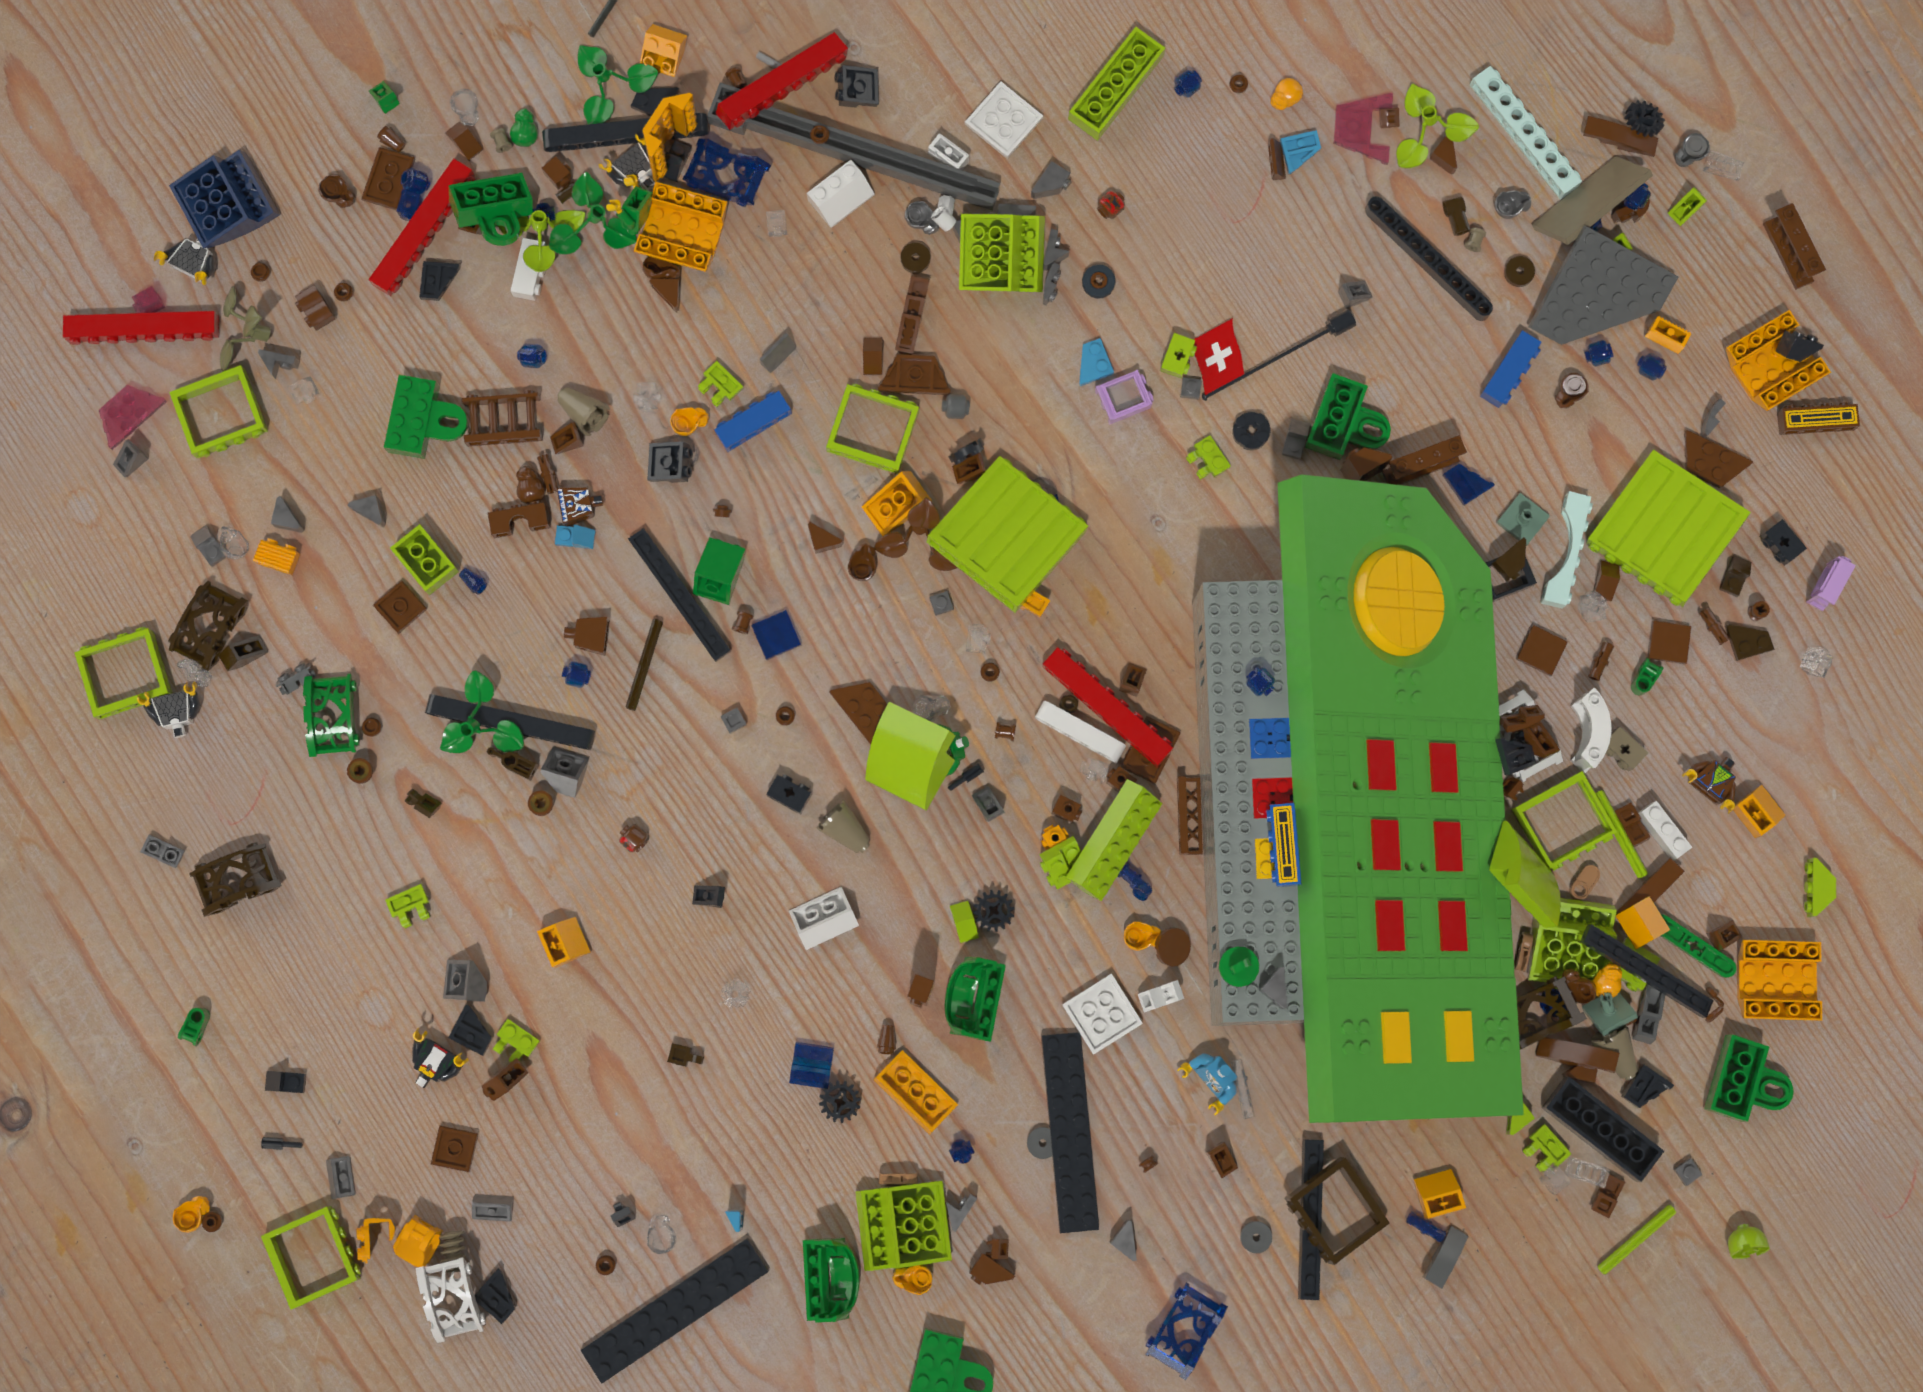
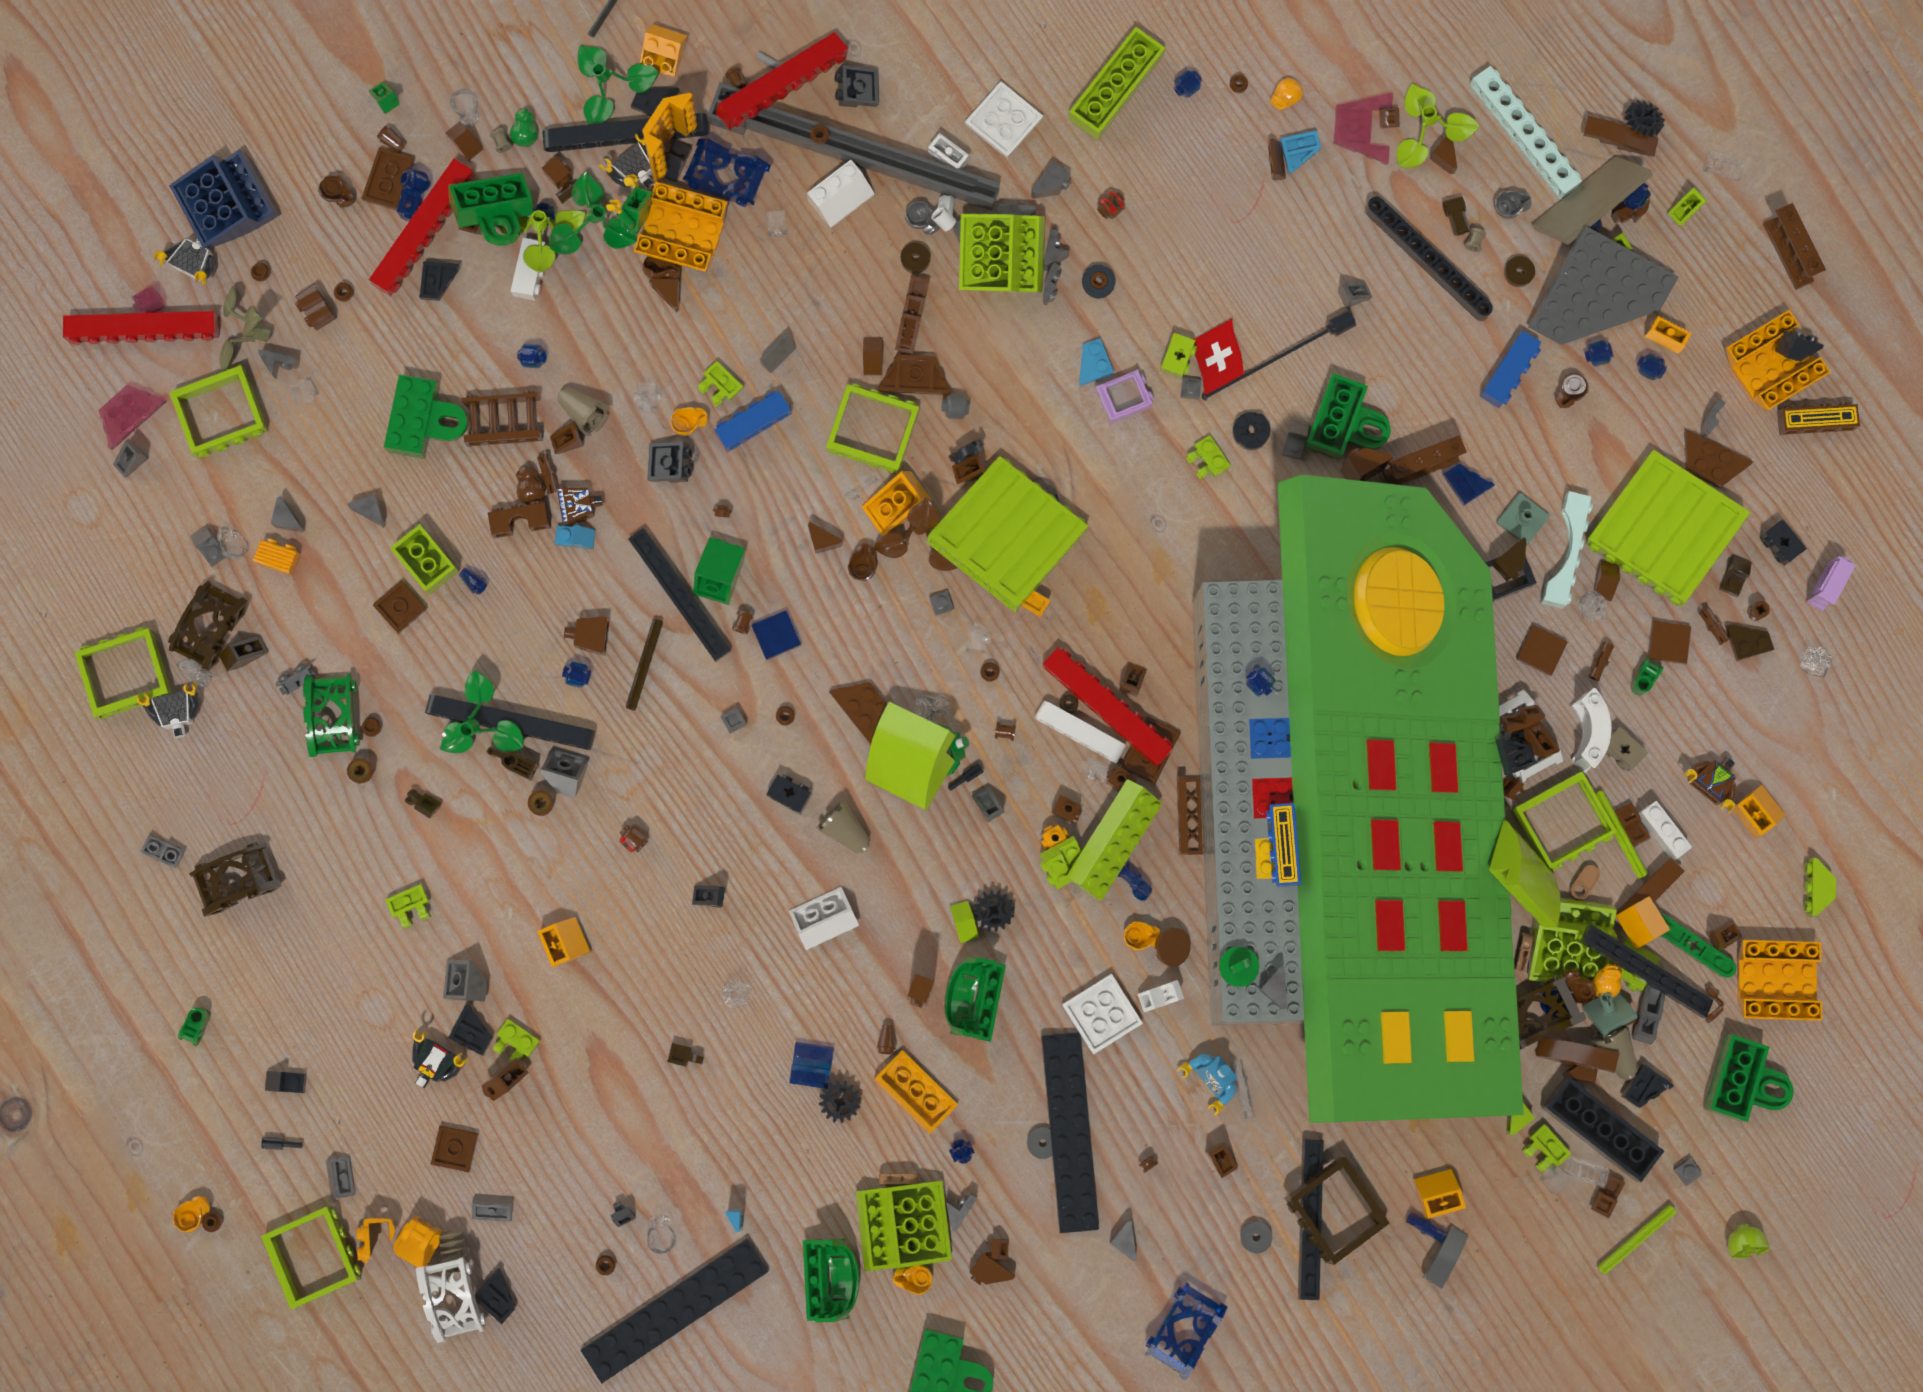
dark grey hair [1675,133,1710,167] -> none

